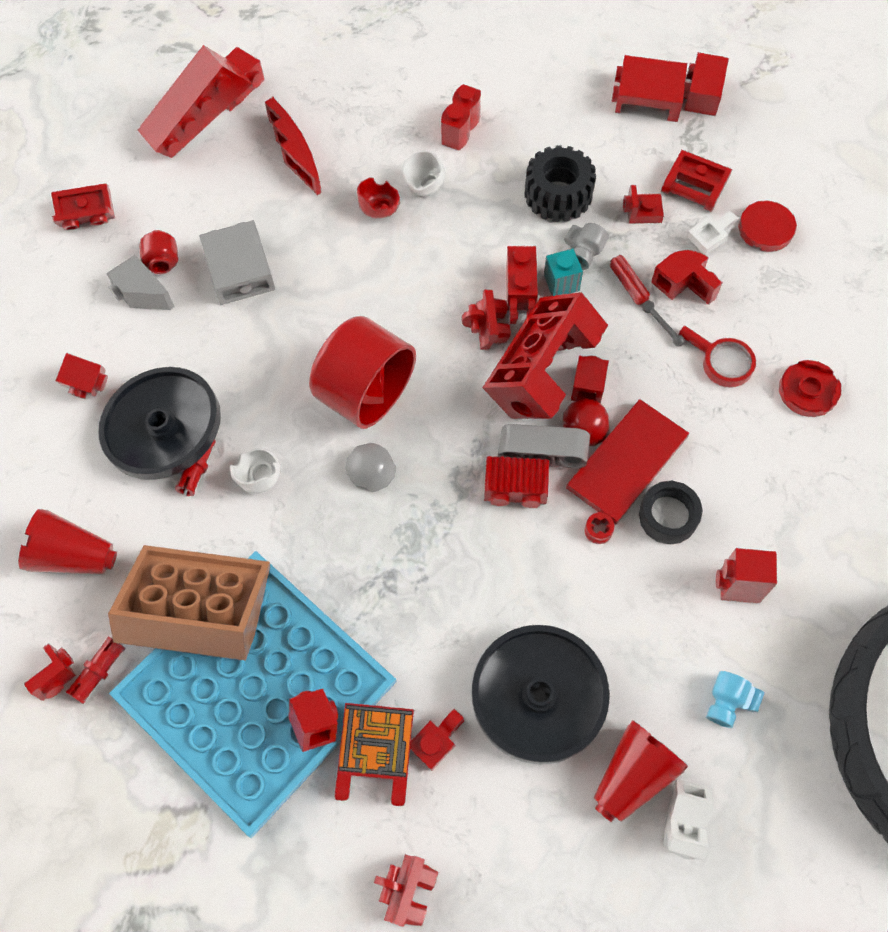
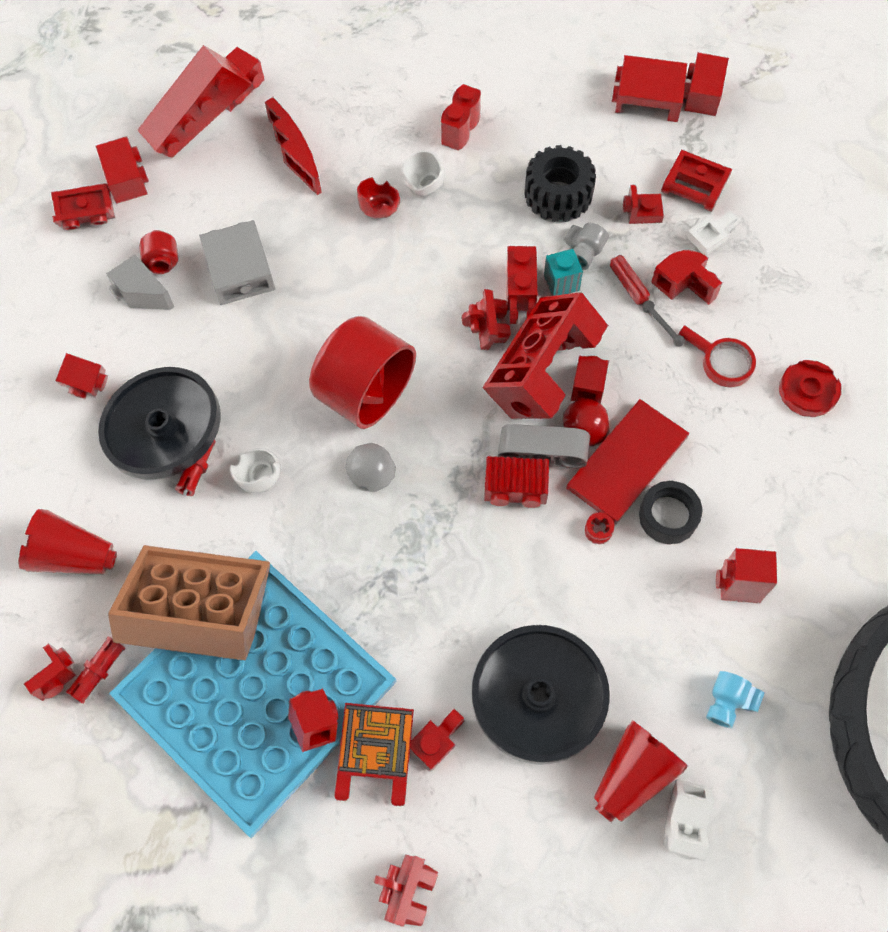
red tile [738,200,797,252] -> none
none -> red brick [96,136,149,204]

